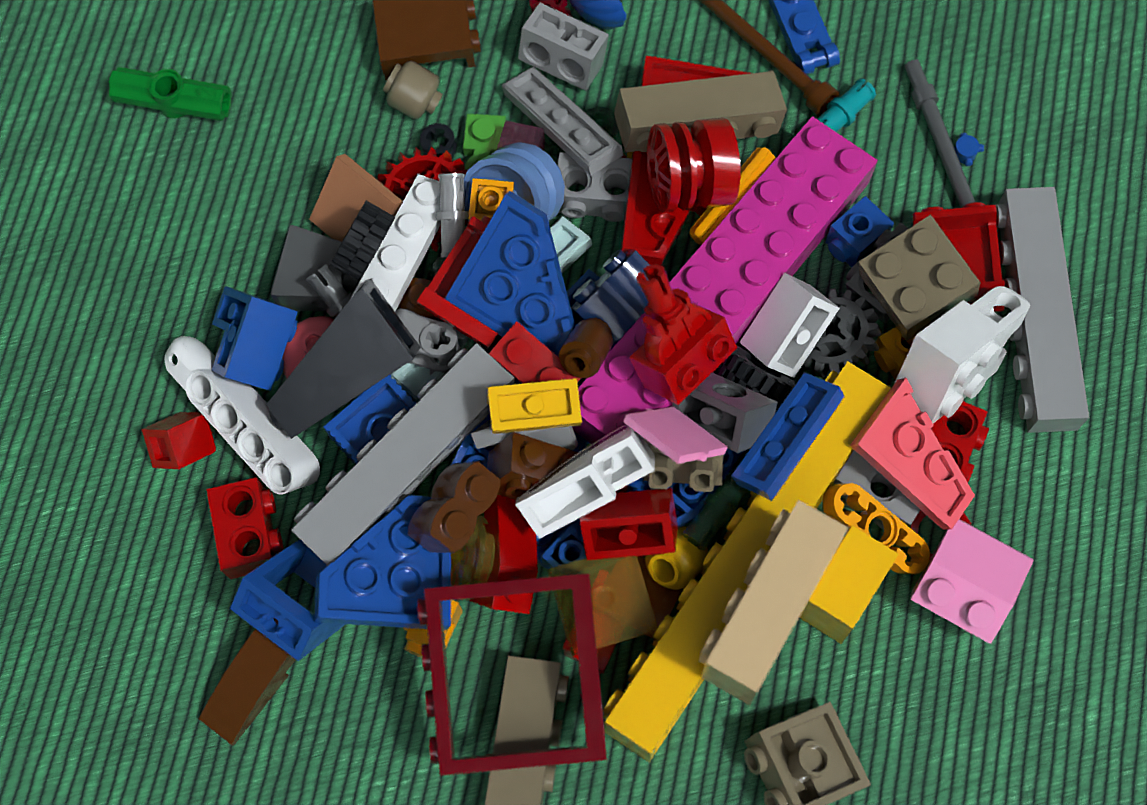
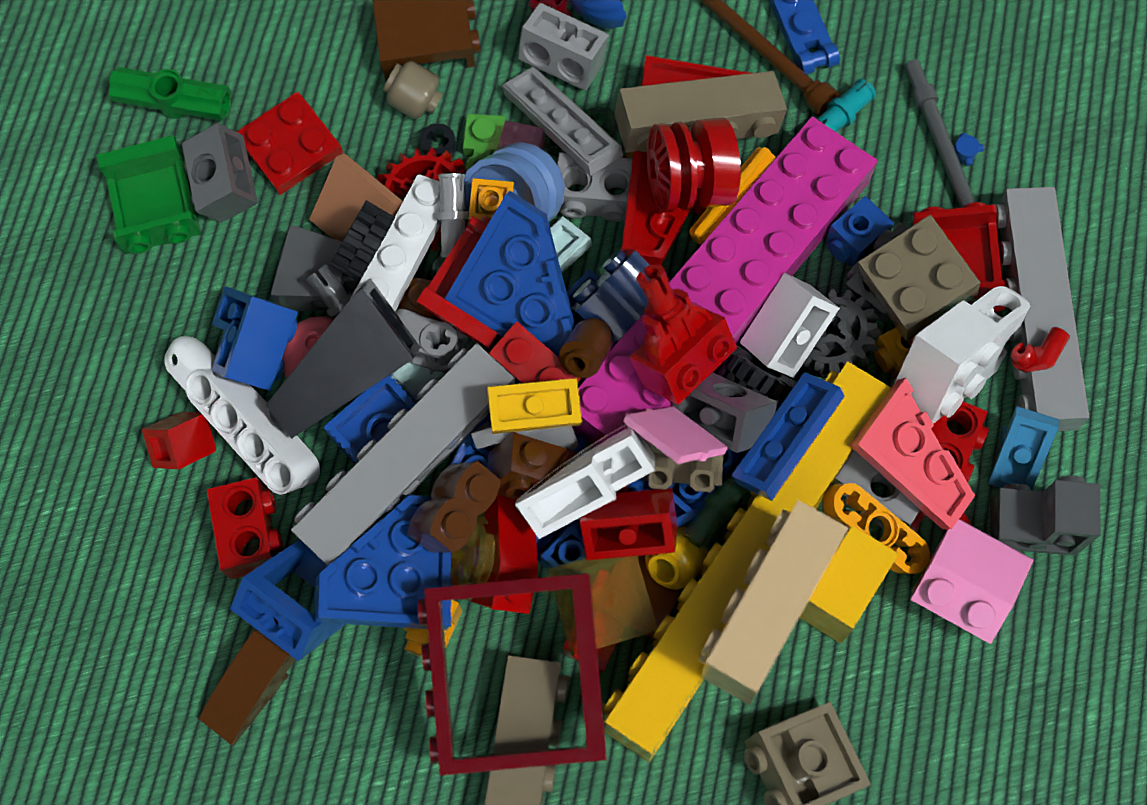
none -> green panel [96,135,202,254]
none -> dark grey brick [182,123,258,223]
none -> red plate [236,92,344,195]
none -> dark azure slope [988,406,1059,491]
none -> dark grey brick [990,476,1101,556]
none -> red arm [1011,327,1070,373]

